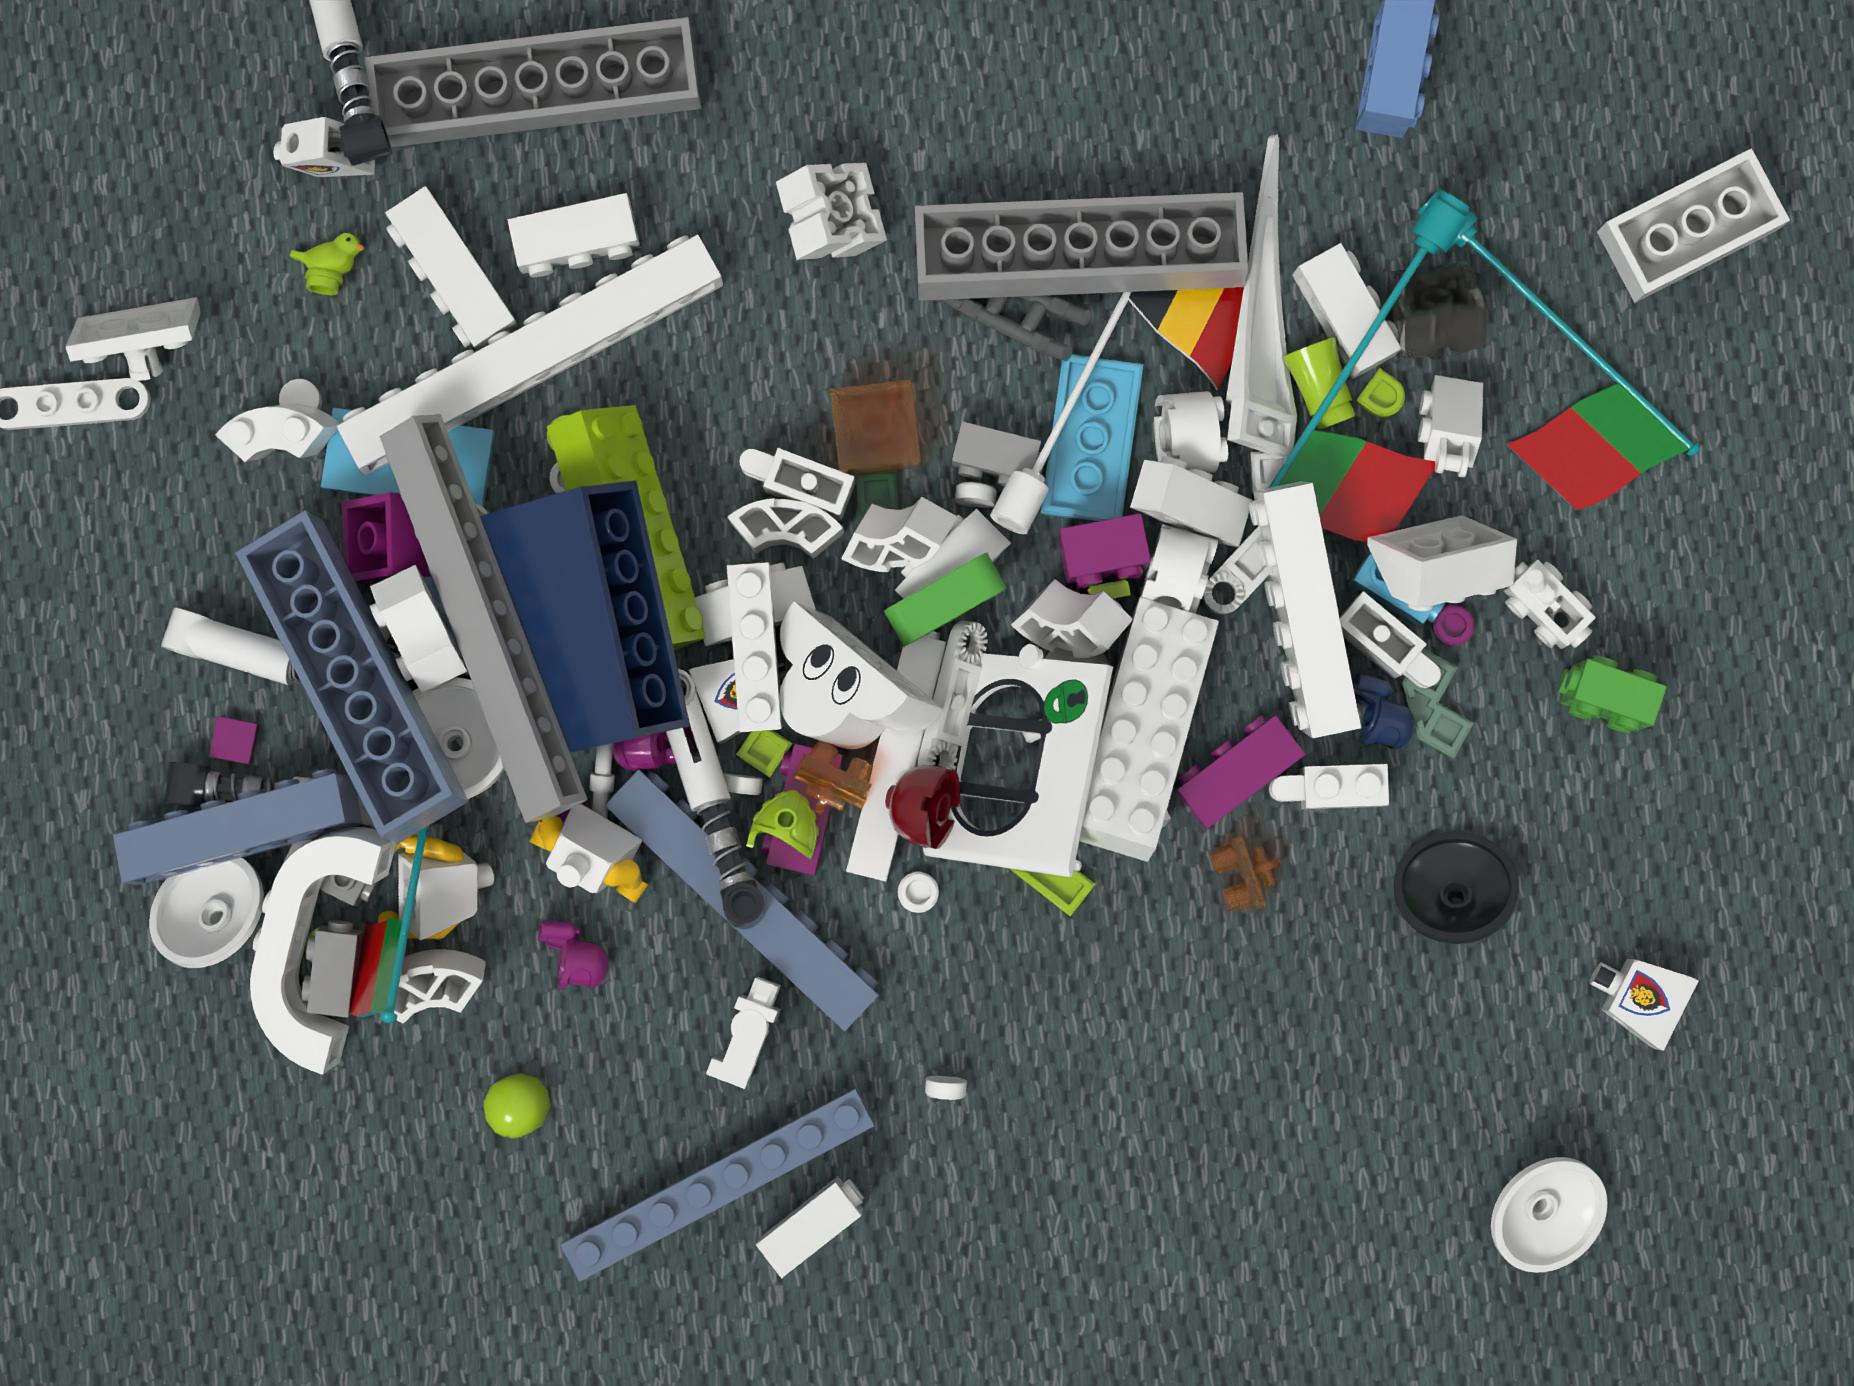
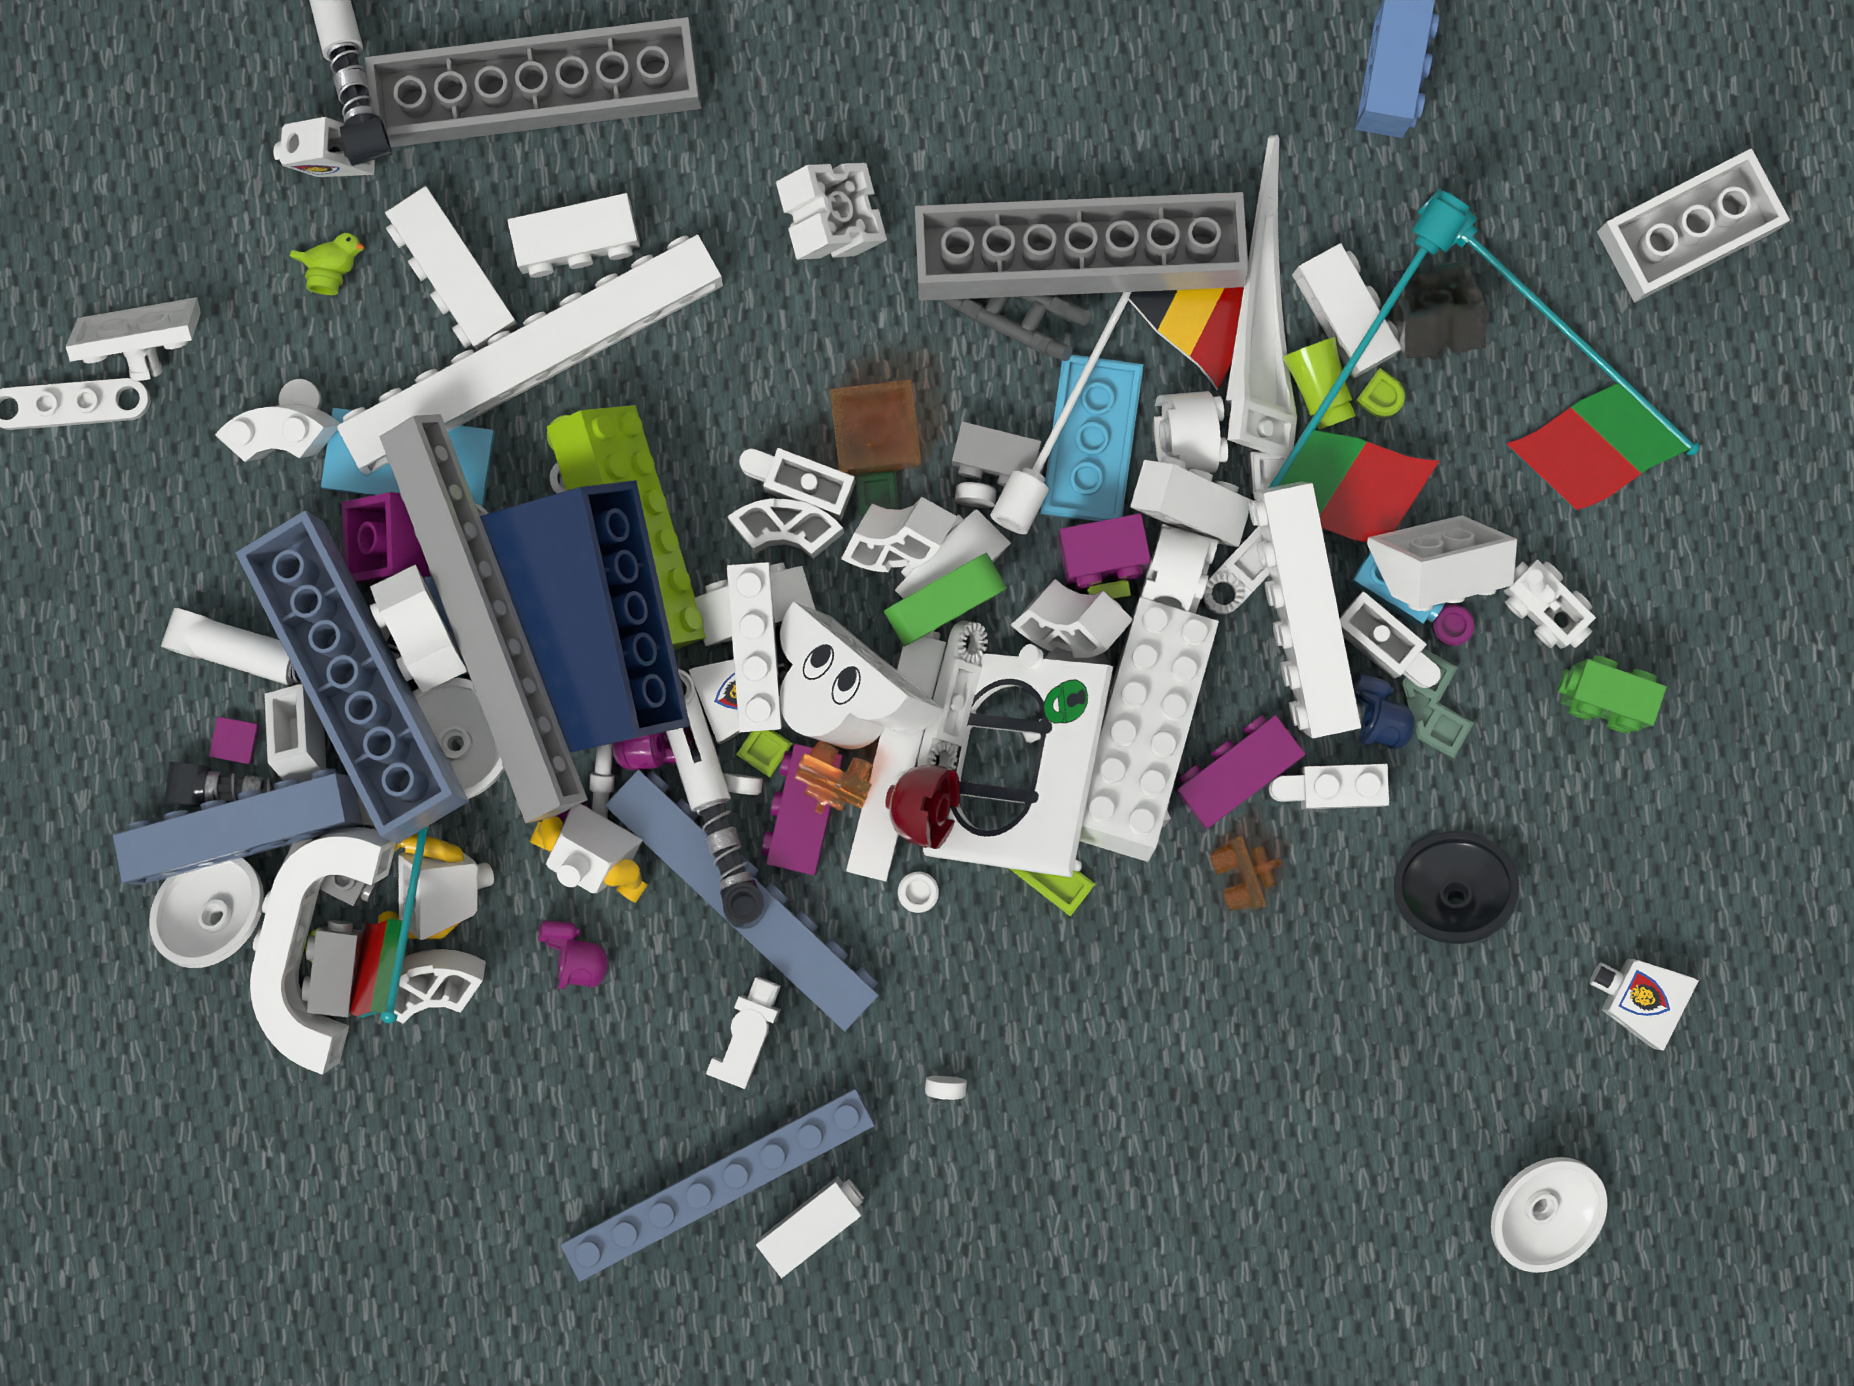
lime hair [483,1073,551,1139] -> none
lime helmet [746,790,819,861] -> none
white brick [1418,375,1483,477] -> none
none -> white piece [265,683,326,783]

